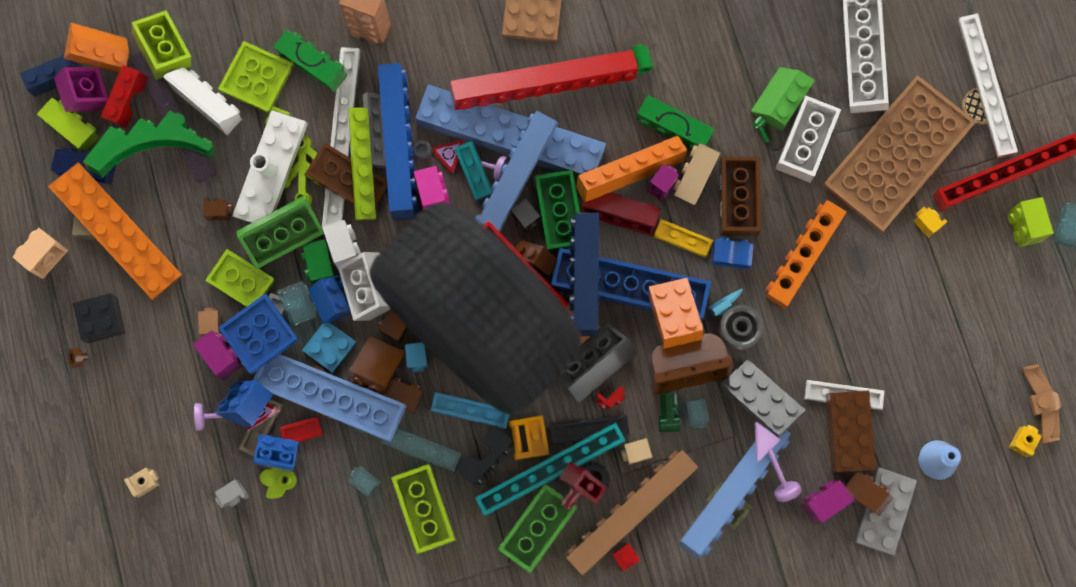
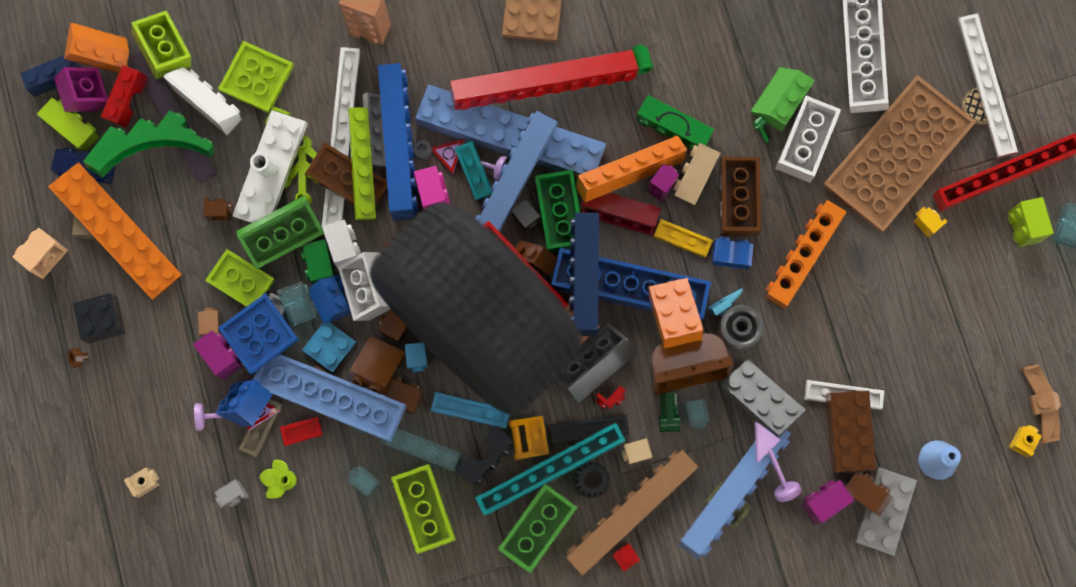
blue slope [253,434,299,472] -> none
green brick [273,30,348,92] -> none
dark red brick [559,461,607,511] -> none

